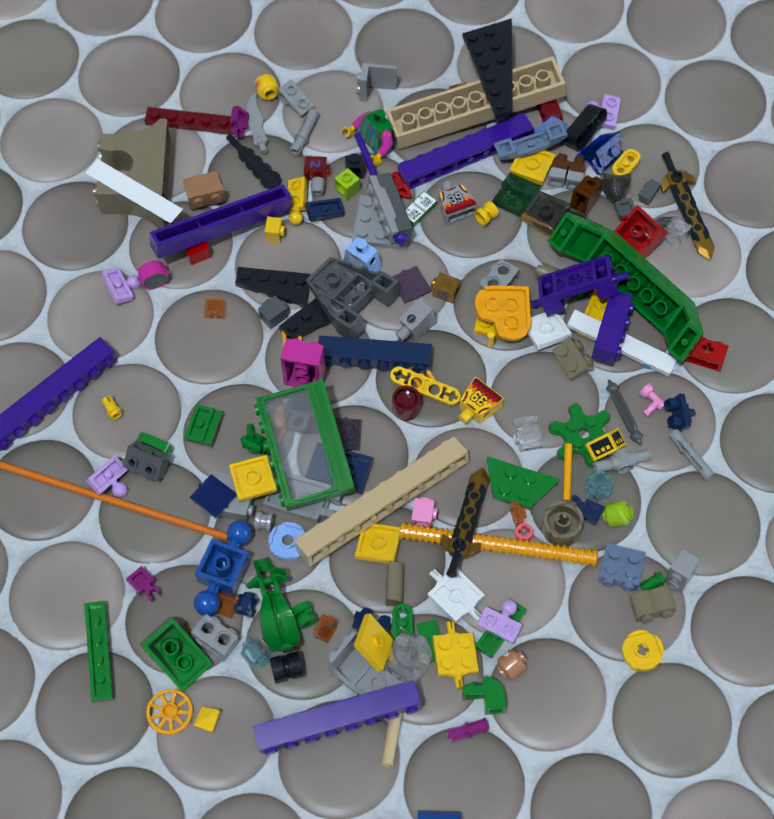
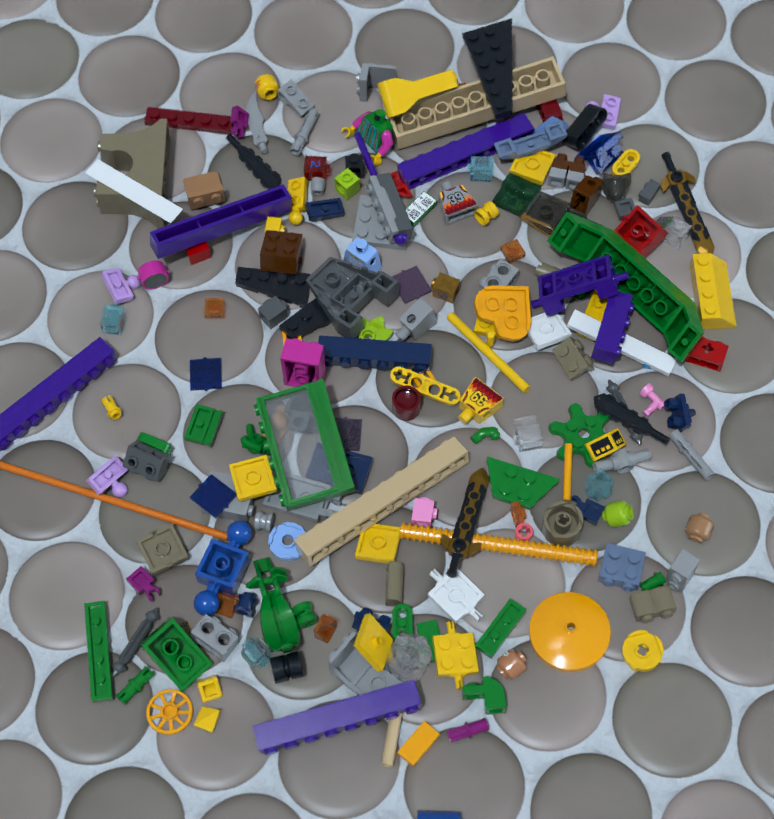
lavender plate [477,599,523,644] -> none
none -> clear light blue brick [100,304,126,335]
none -> dark grey wheel [112,607,159,677]
none -> green pin [115,666,154,705]
none -> dark tan plate [136,524,189,576]
none -> clear blue piece [190,357,222,391]
none -> yellow slope [197,674,223,703]
none -> reddish brown brick [260,230,303,274]
none -> lime plate [359,316,393,340]
none -> yellow arm [377,69,459,118]
none -> light orange tile [397,721,440,767]
none -> yellow piece [446,312,530,393]
none -> clear light blue brick [467,156,493,182]
none -> green arm [470,427,500,444]
none -> clear orange plate [500,239,526,263]
none -> light orange dish [529,592,611,672]
none -> black sword [594,393,670,445]
none -> medium nougat head [685,512,714,543]
none -> yellow slope [689,253,736,330]

